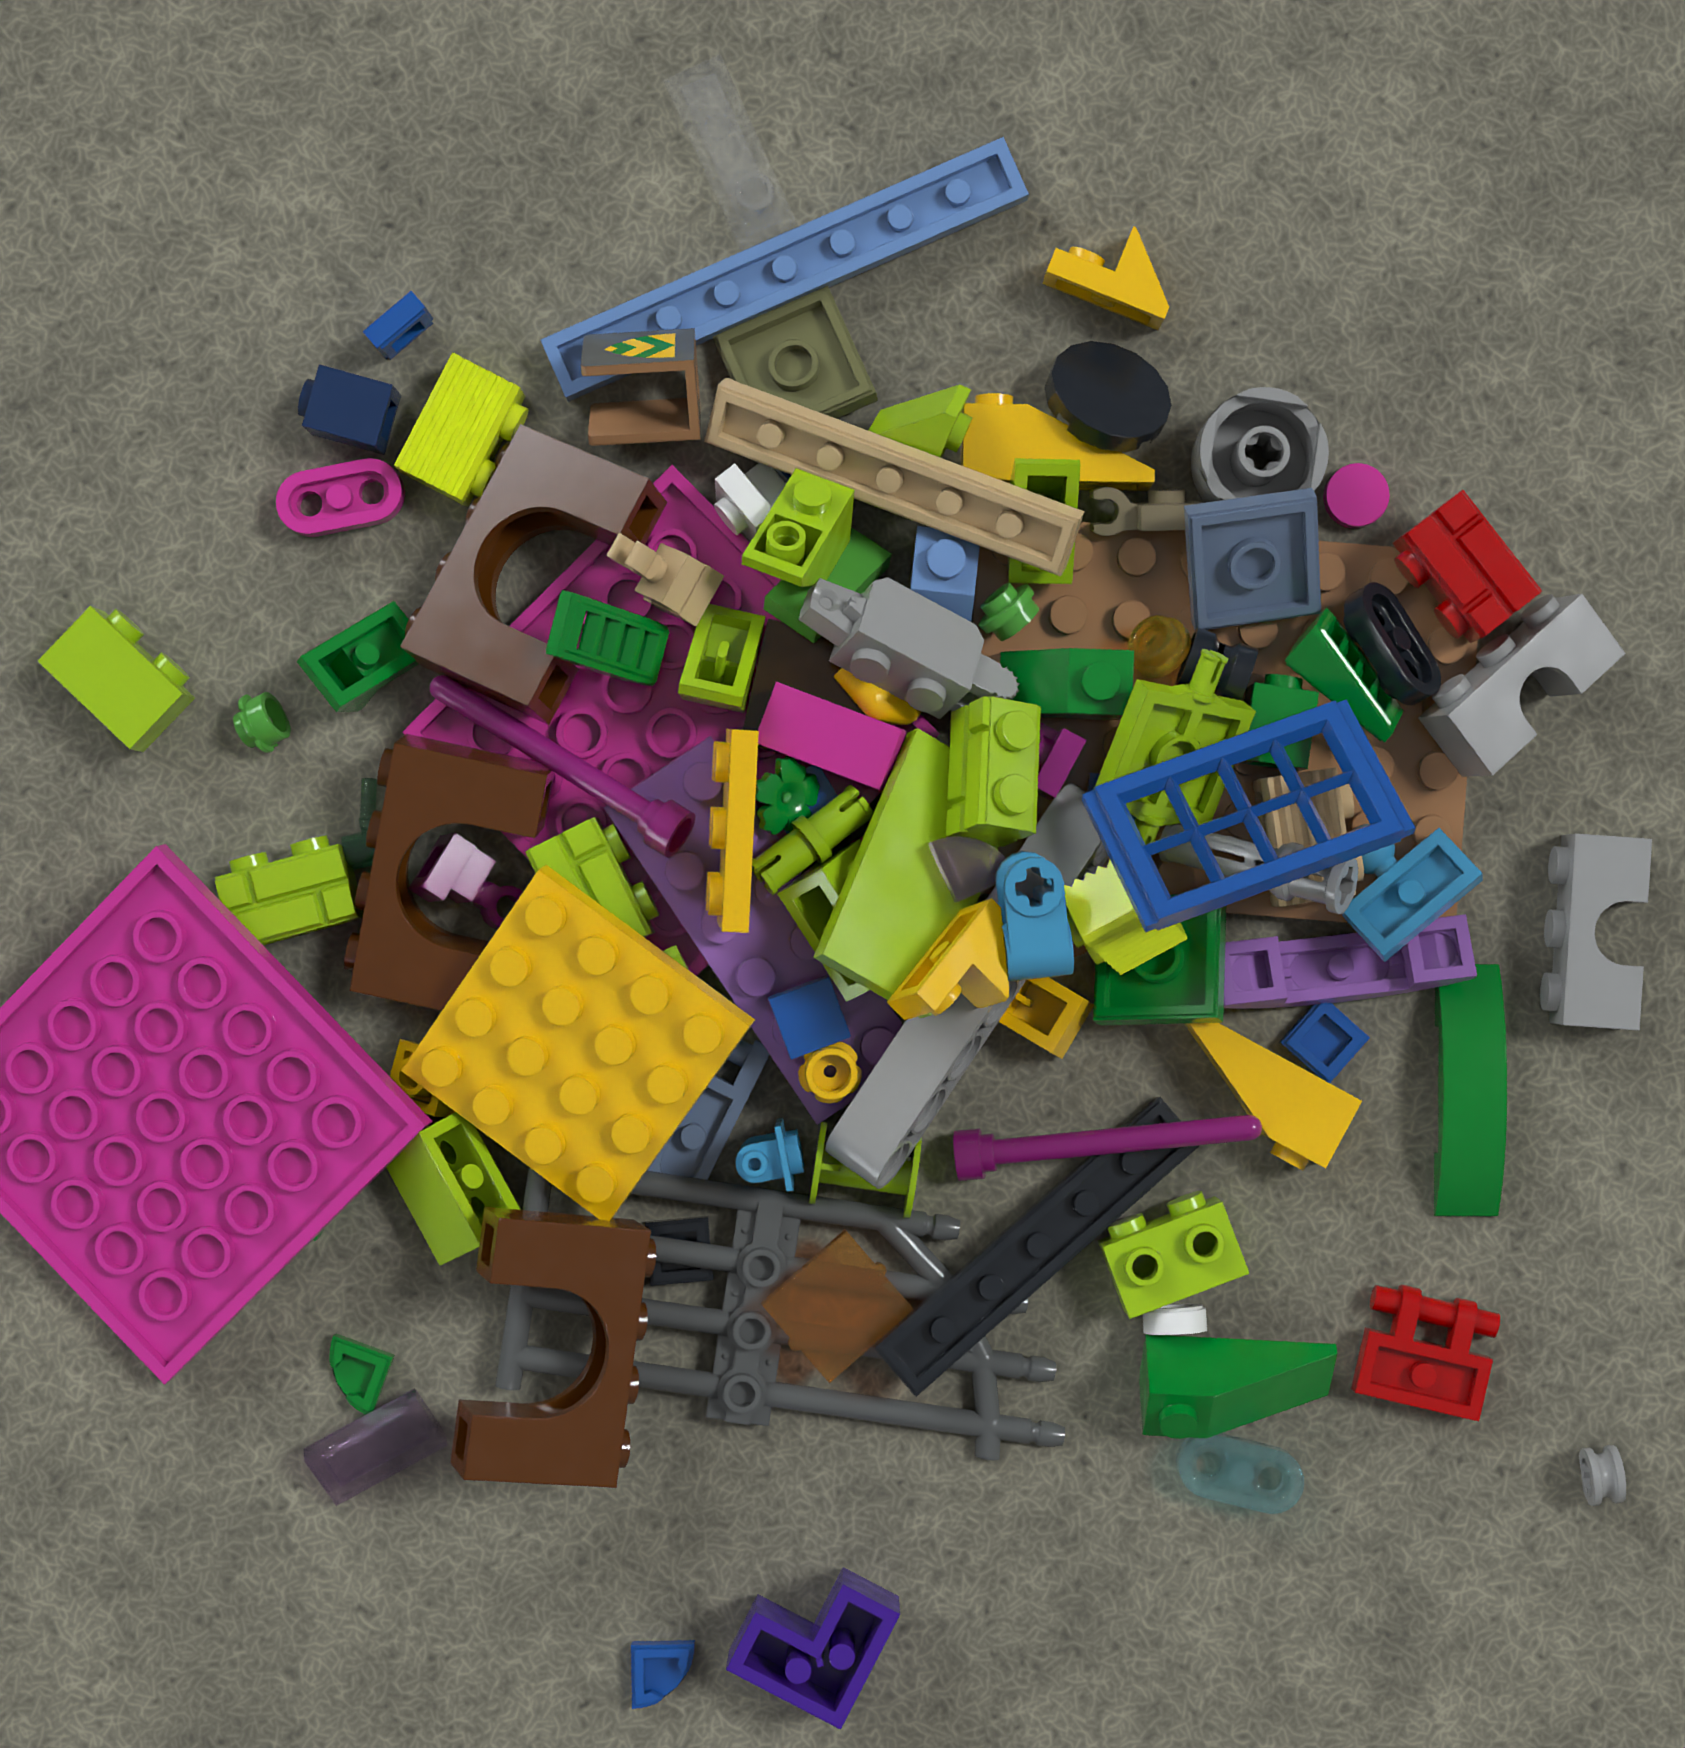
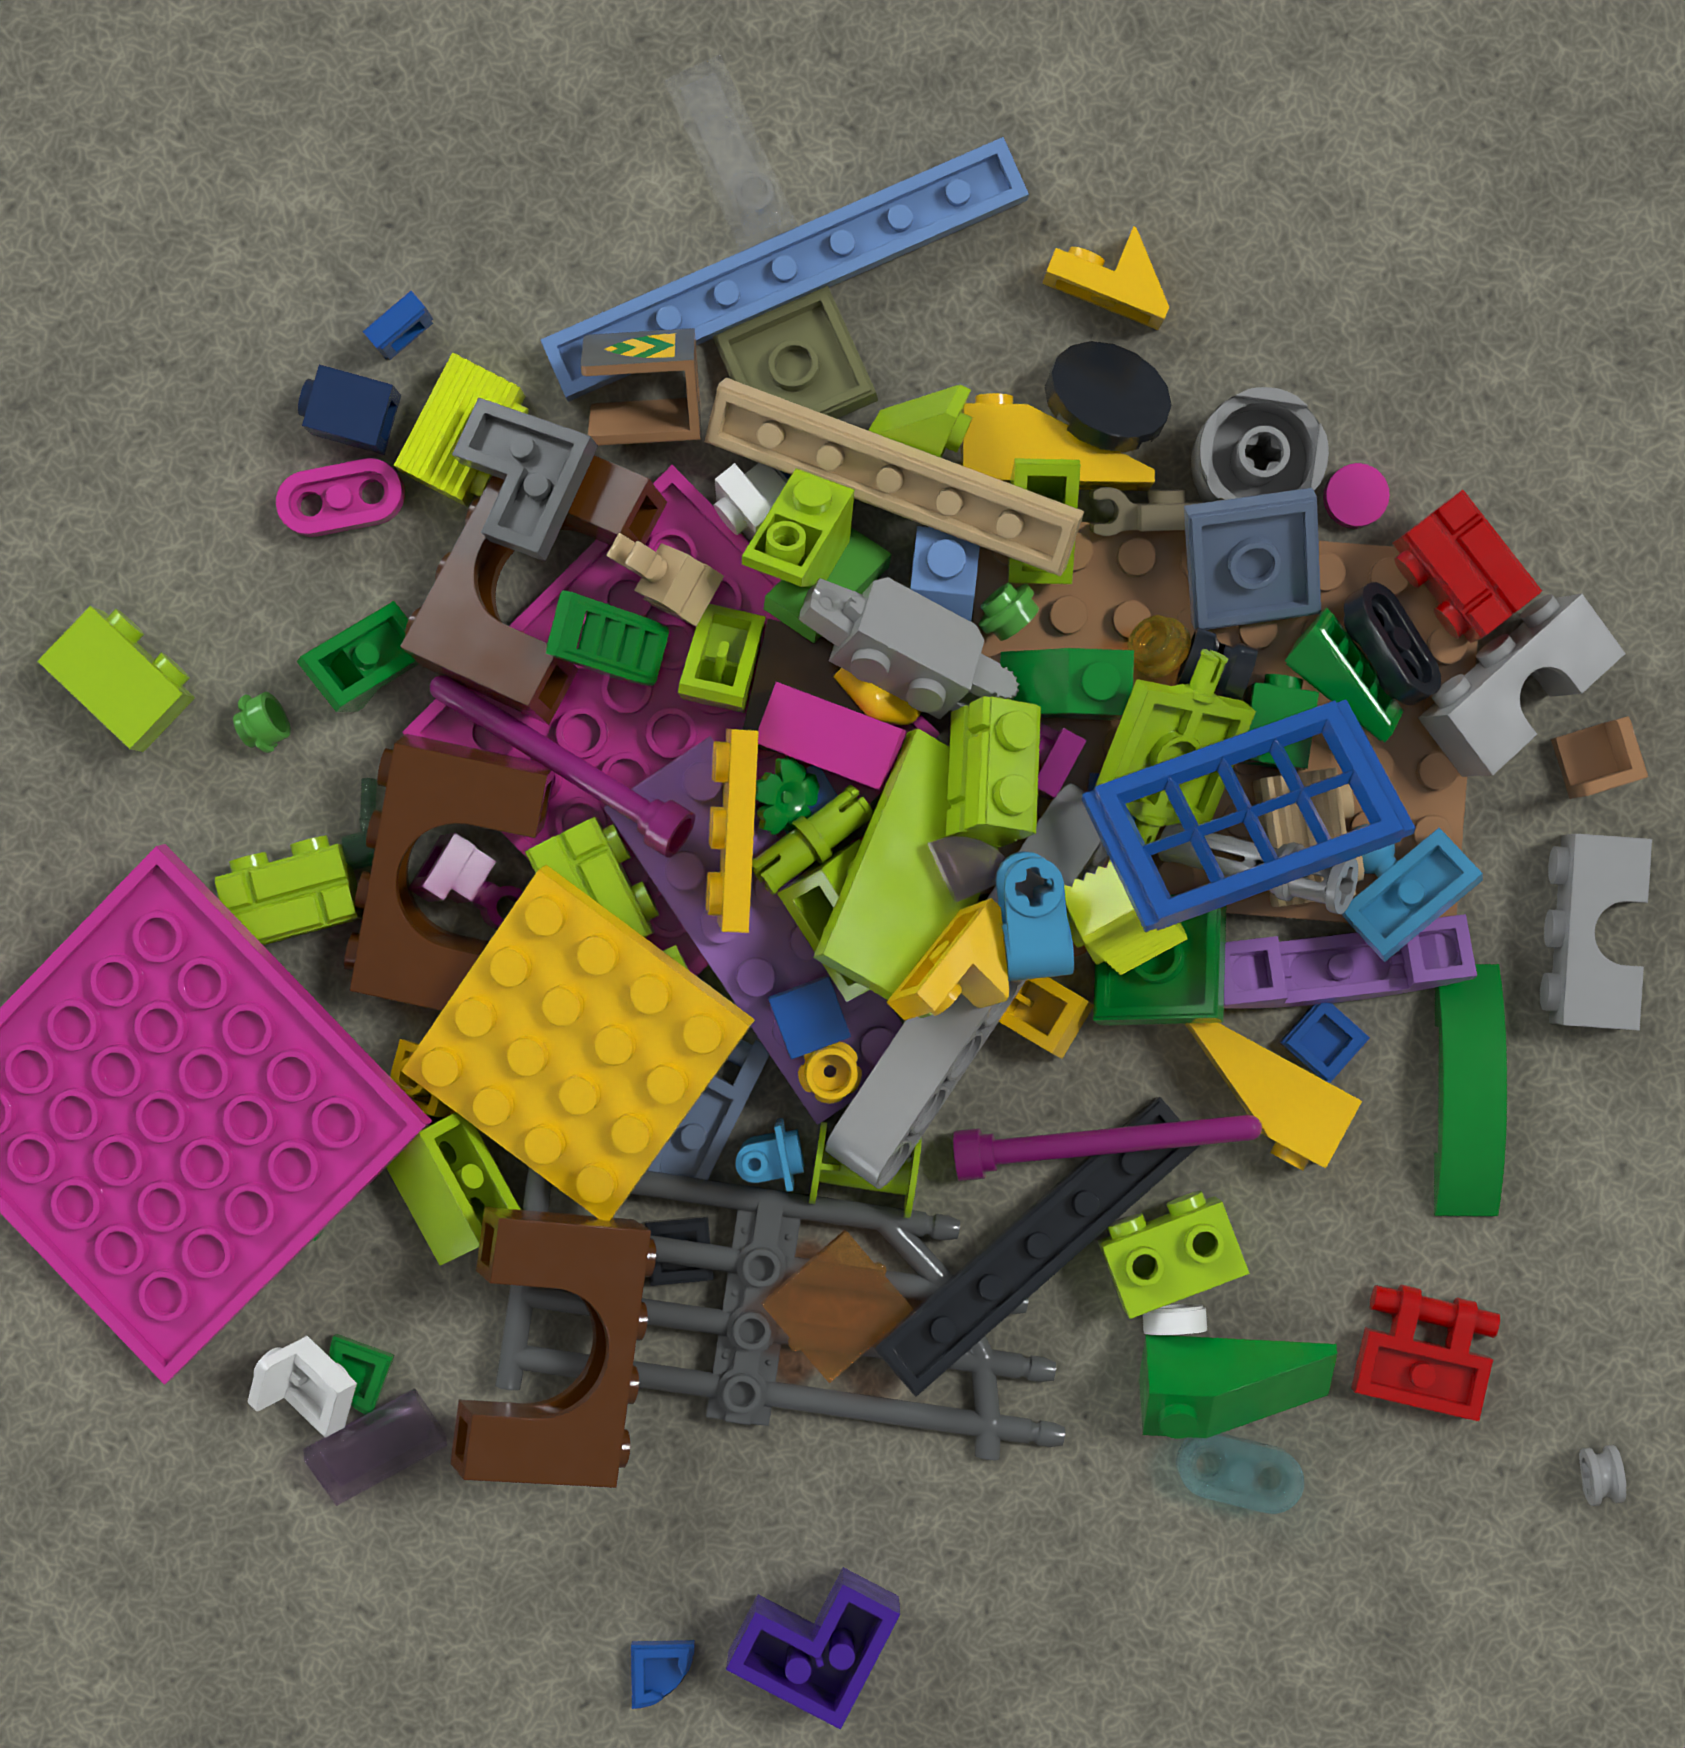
none -> white bracket [248,1336,357,1438]
none -> dark grey plate [452,397,598,561]
none -> medium nougat panel [1551,716,1648,799]

